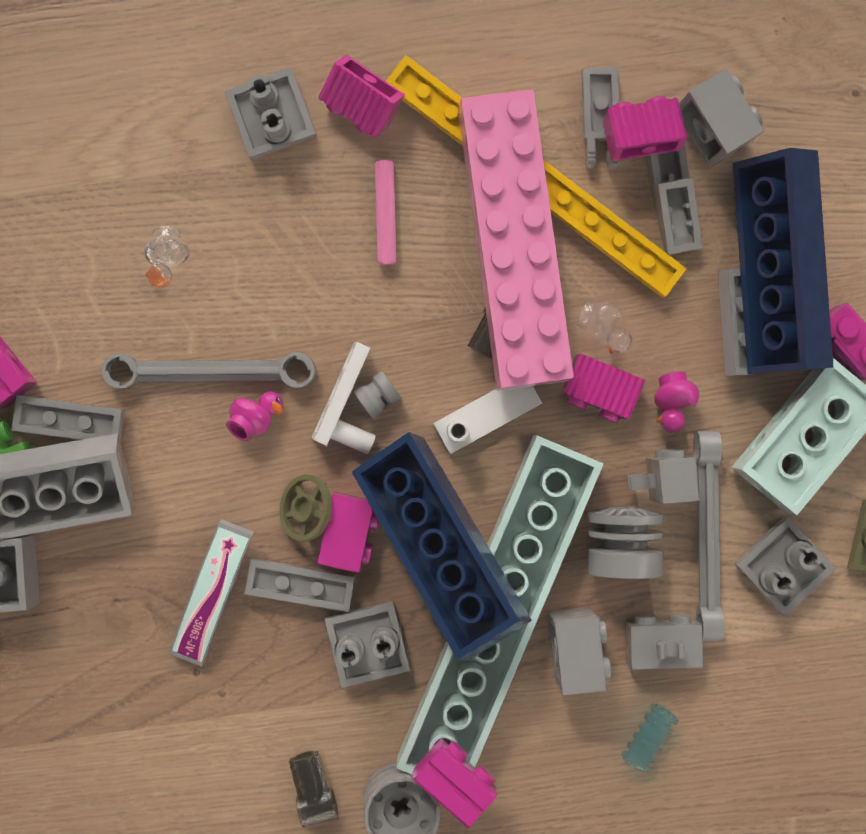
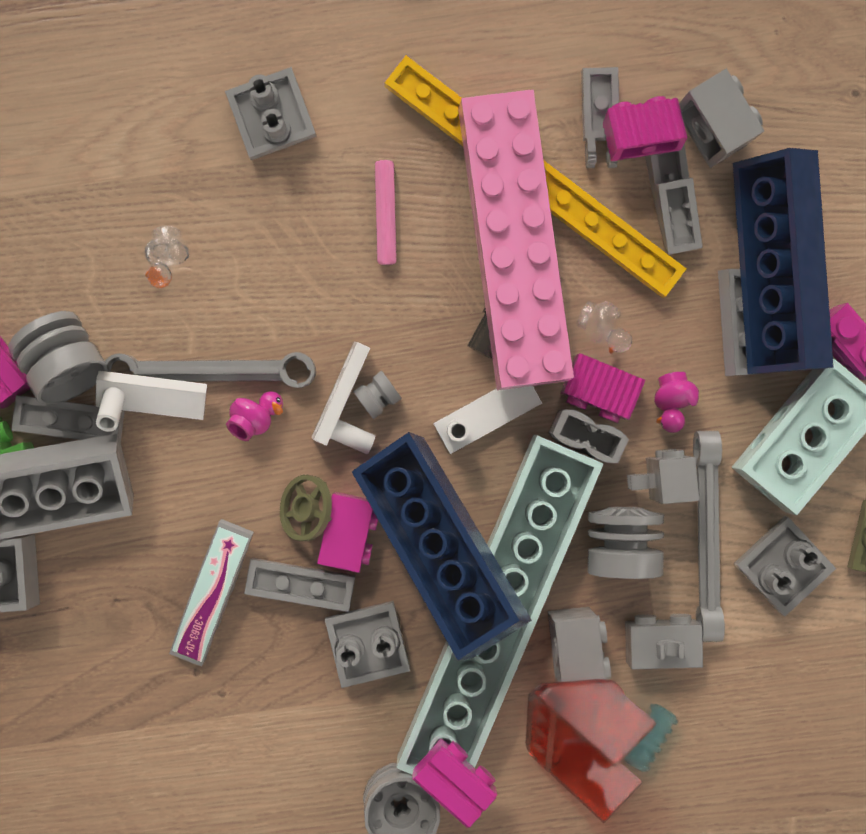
clear smoke piece [289,751,338,828] -> none
dark pink brick [318,54,405,137] -> none
none -> light grey wheel [8,311,107,405]
none -> white piece [96,371,207,432]
none -> clear red windscreen [525,679,657,823]
none -> light grey brick [548,410,629,463]

